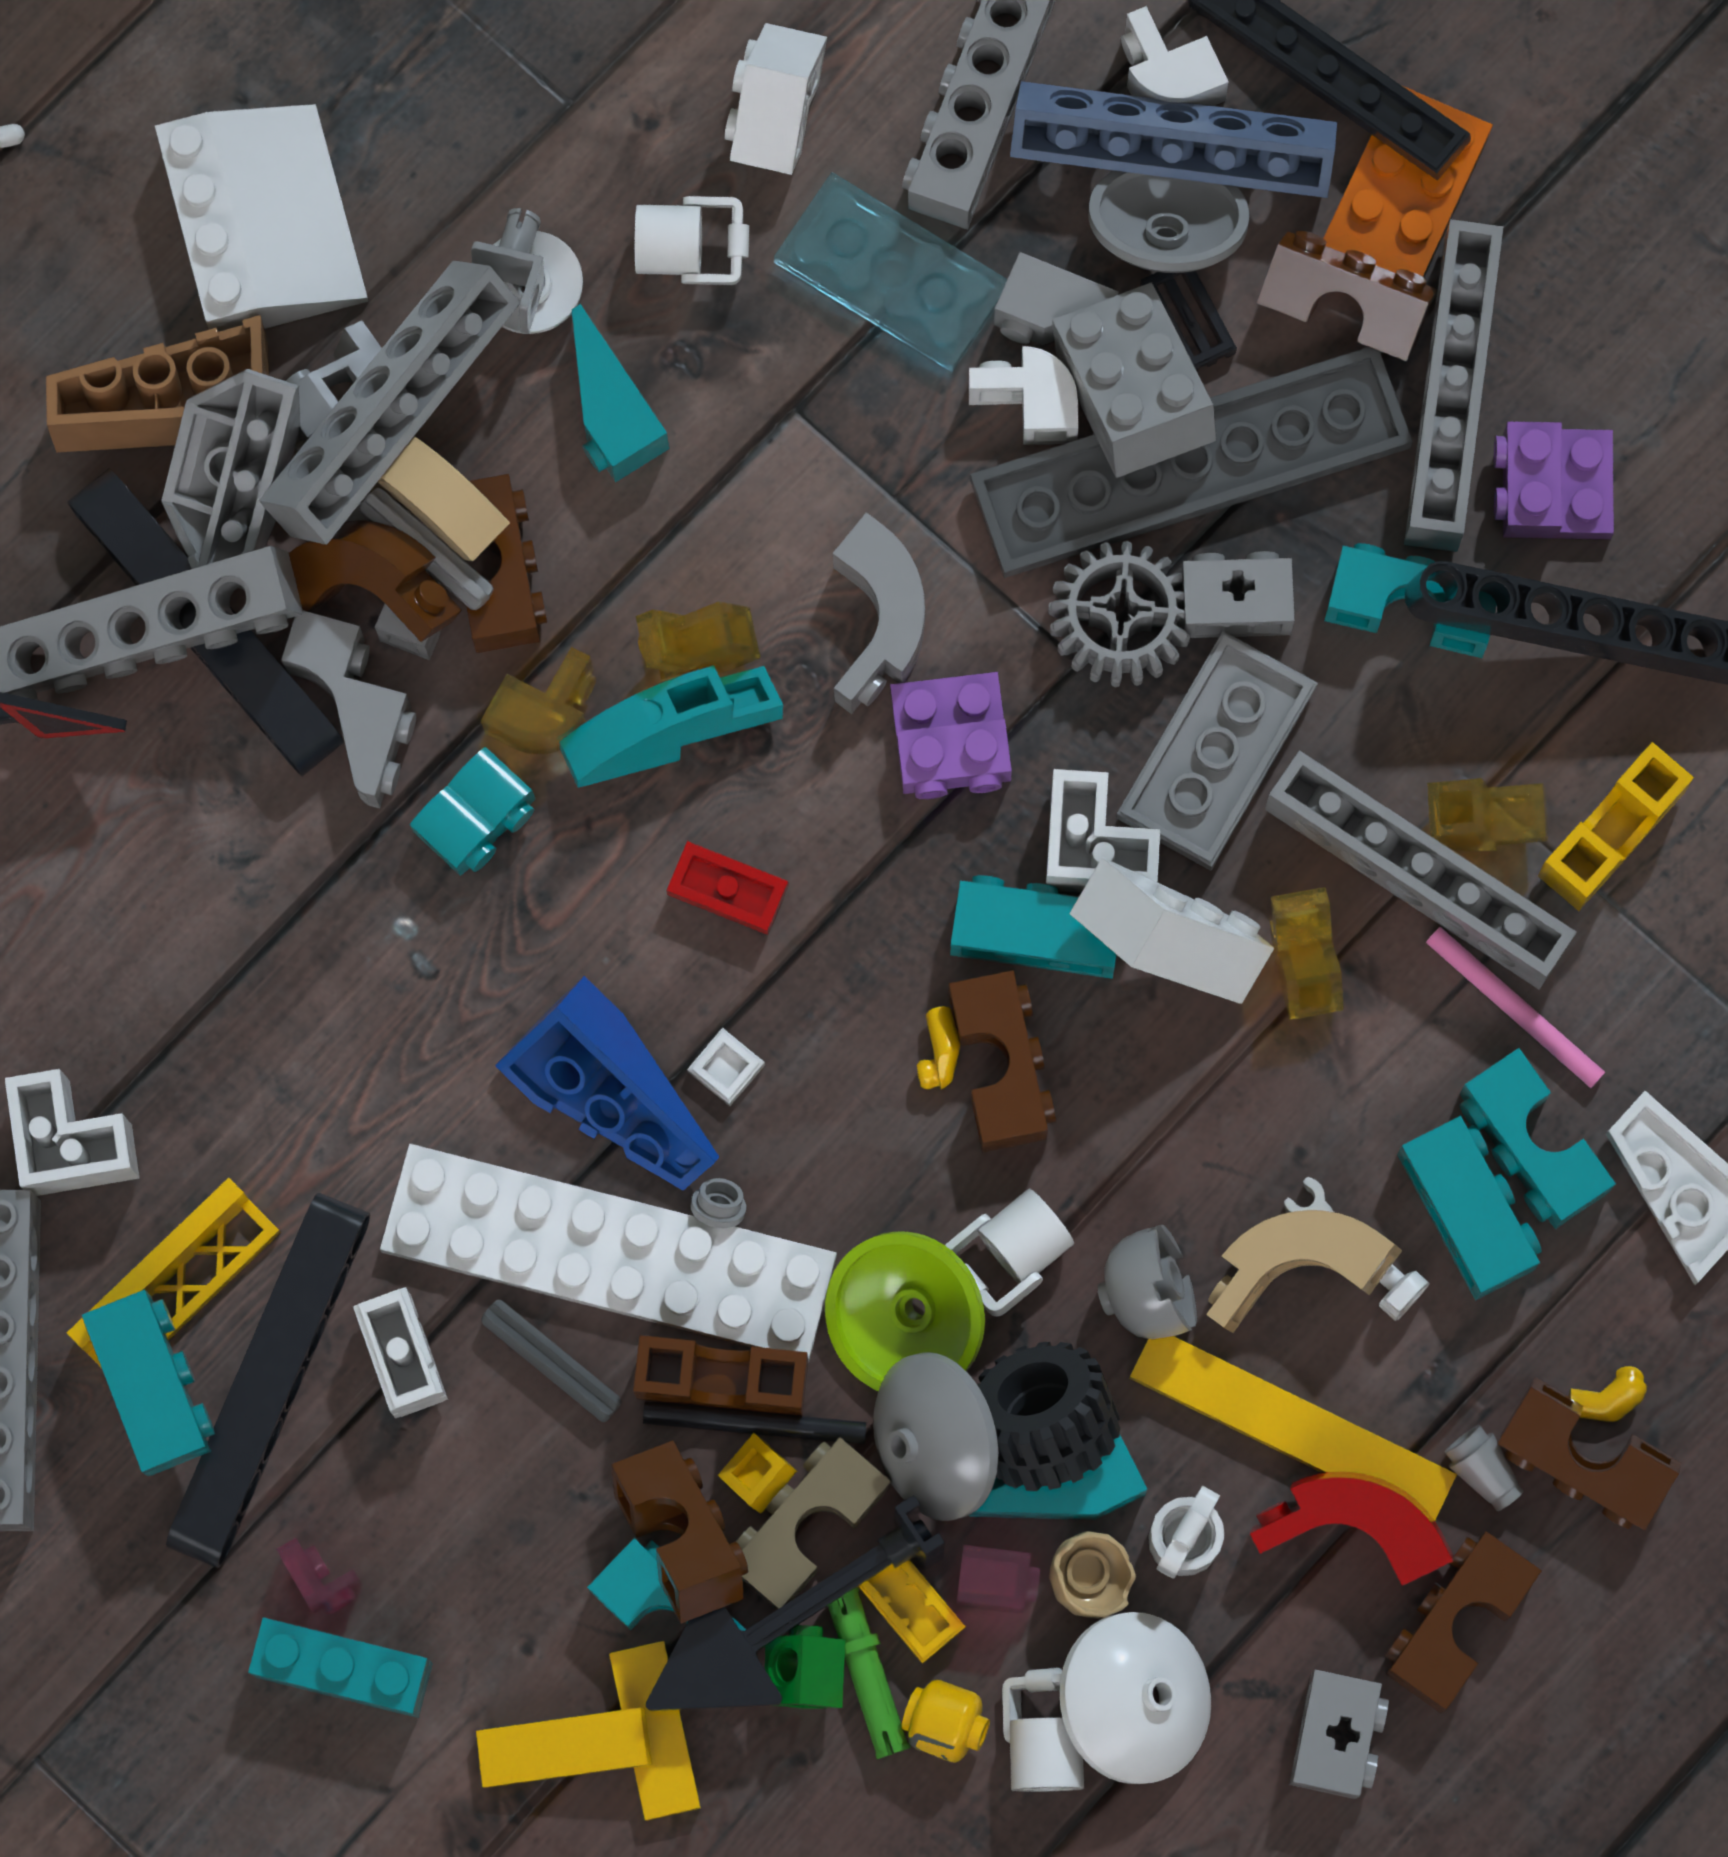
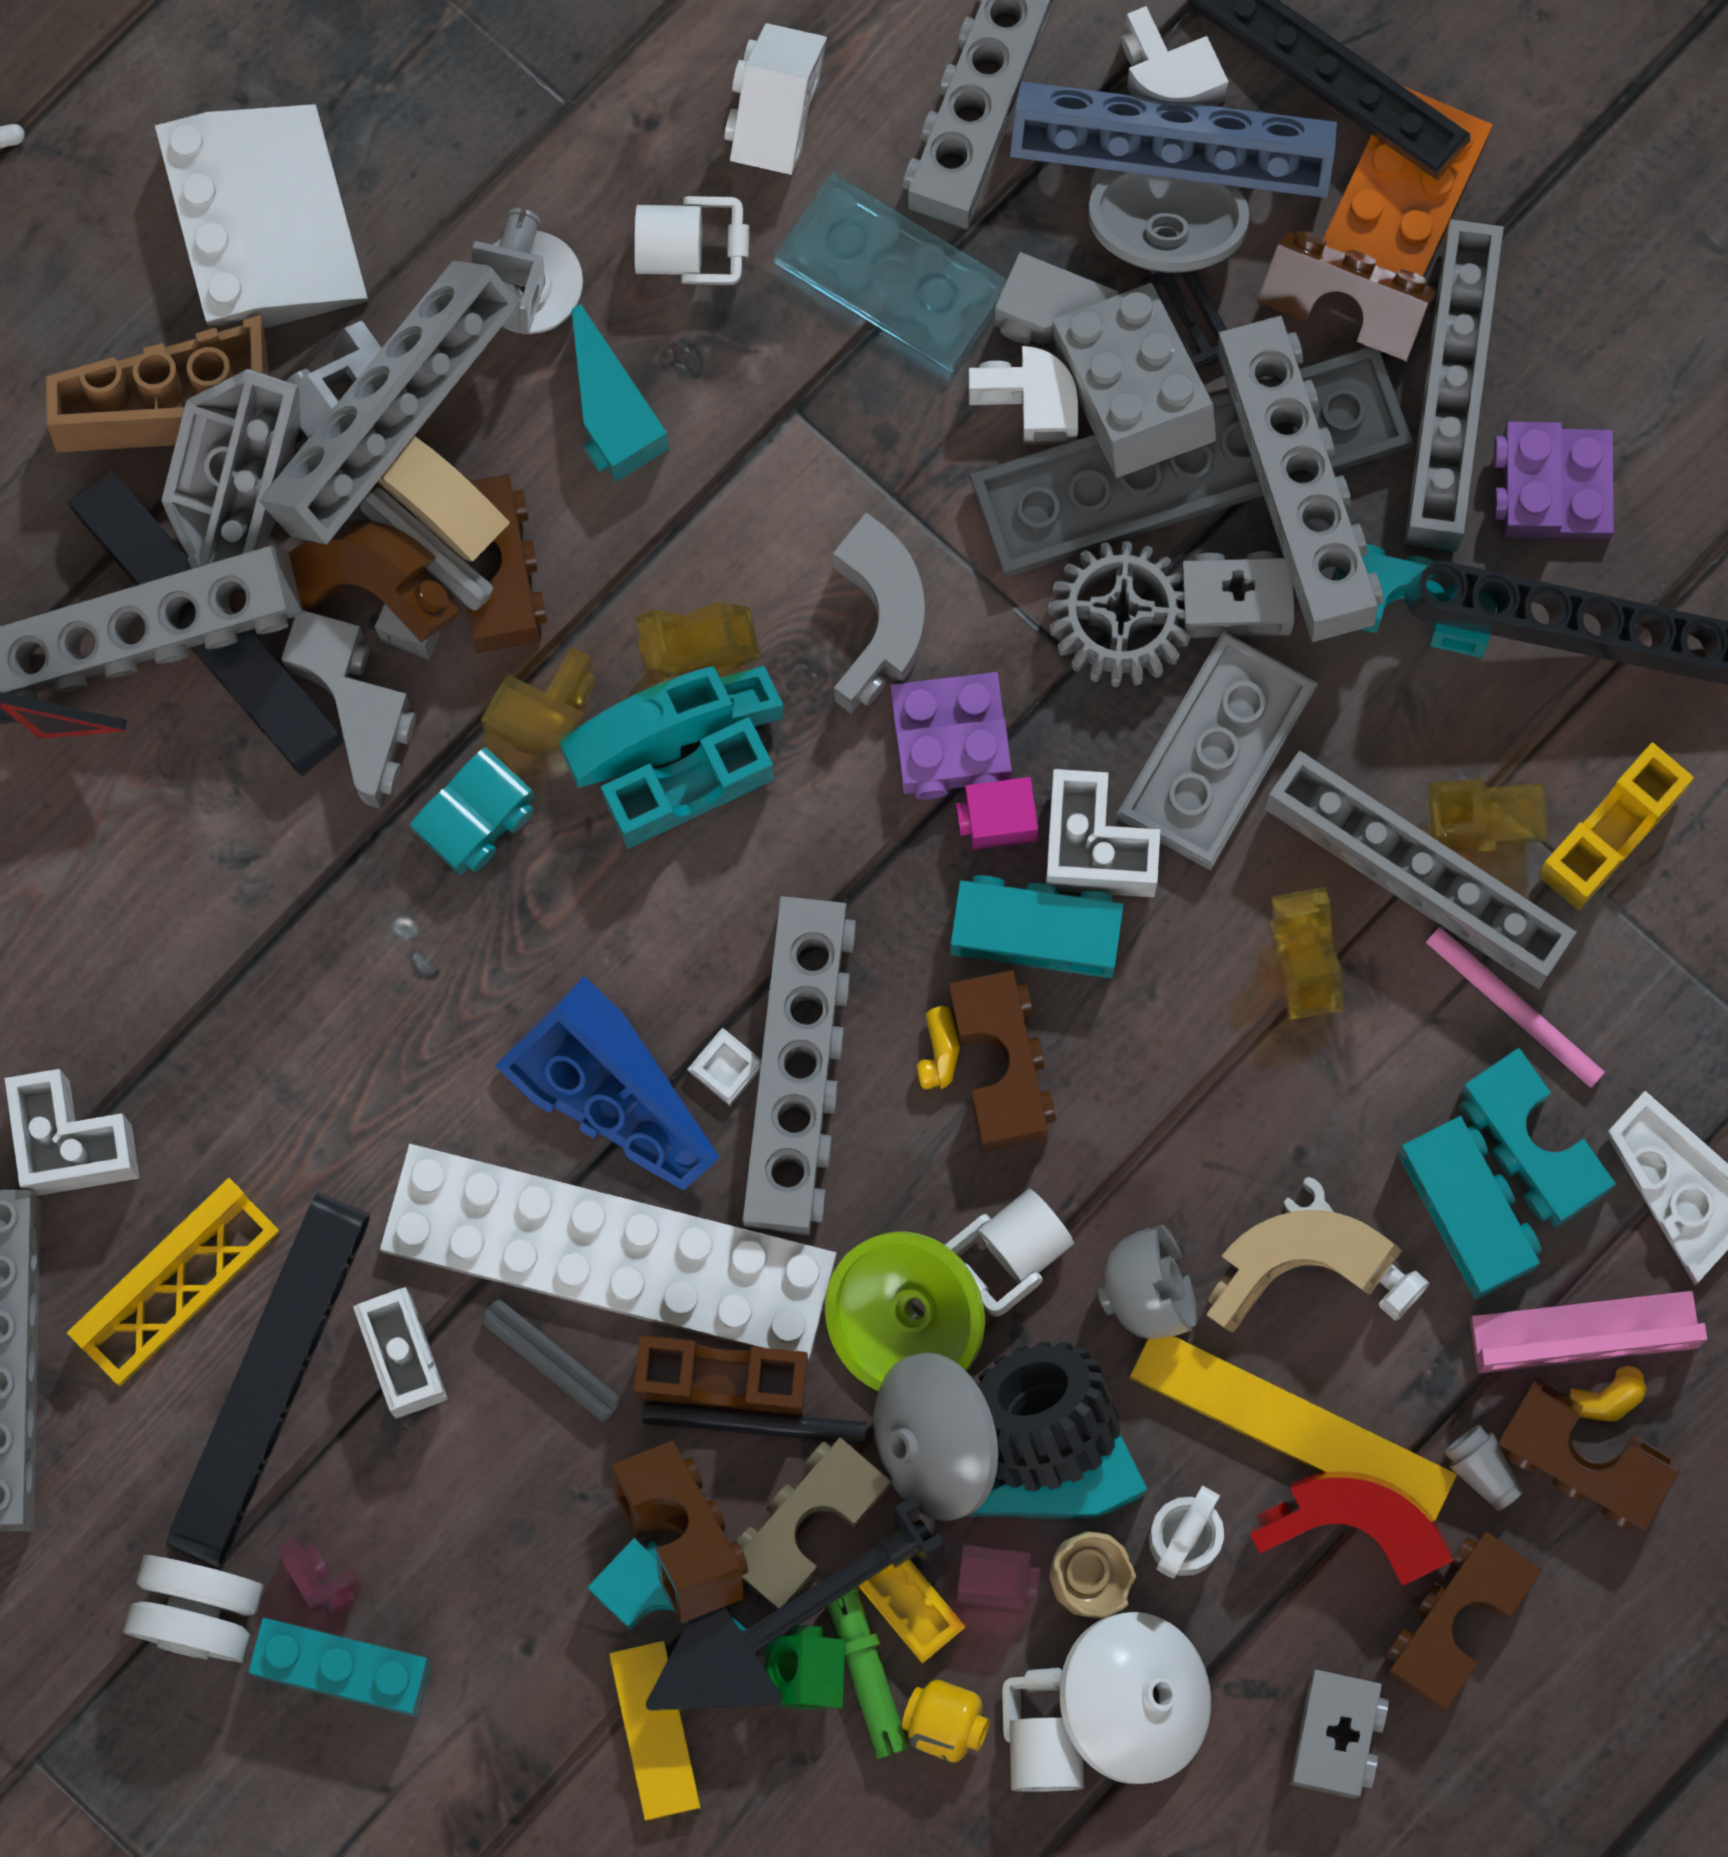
teal brick [82,1289,215,1477] -> none
yellow tile [476,1708,651,1788] -> none
red plate [666,841,789,935] -> none
light grey plate [690,1178,746,1228] -> none
yellow plate [718,1433,797,1514] -> none
white wedge [1069,857,1274,1004] -> none
none -> white wheel [123,1555,264,1663]
none -> teal arch [601,717,775,849]
none -> light grey brick [743,896,856,1236]
none -> dark pink brick [956,777,1038,850]
none -> light grey brick [1218,316,1384,642]
none -> bright pink fence [1470,1291,1707,1374]

